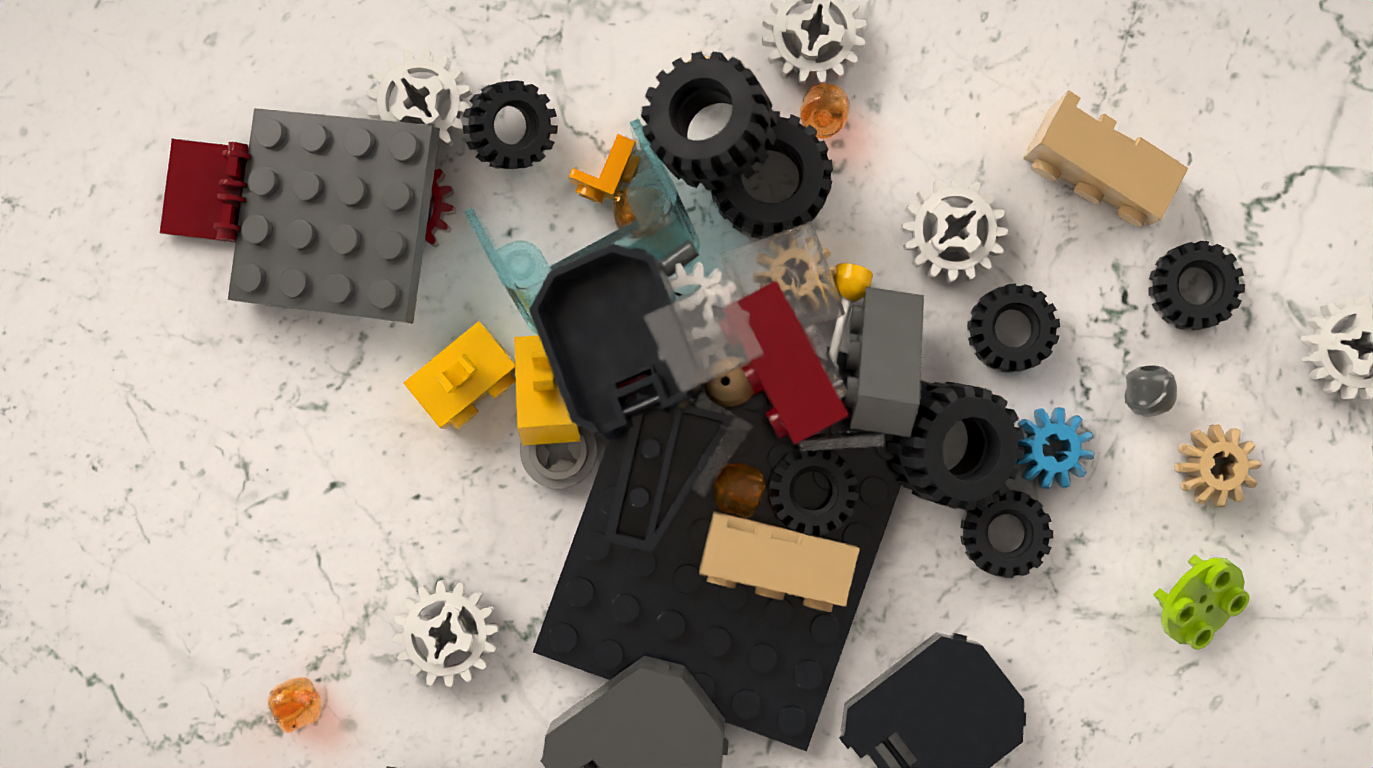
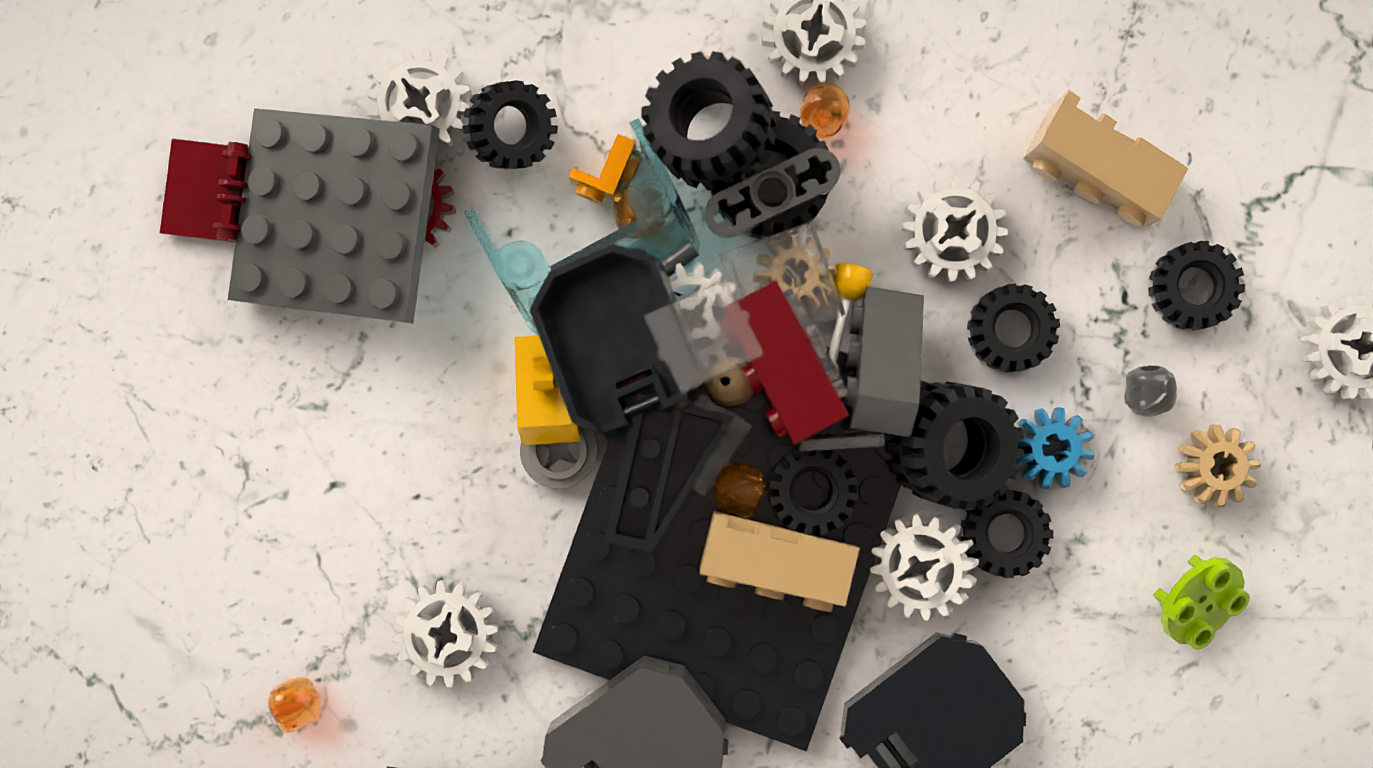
yellow brick [403,321,516,430] -> none
none -> dark grey beam [705,148,841,238]
none -> white gear [870,512,979,621]

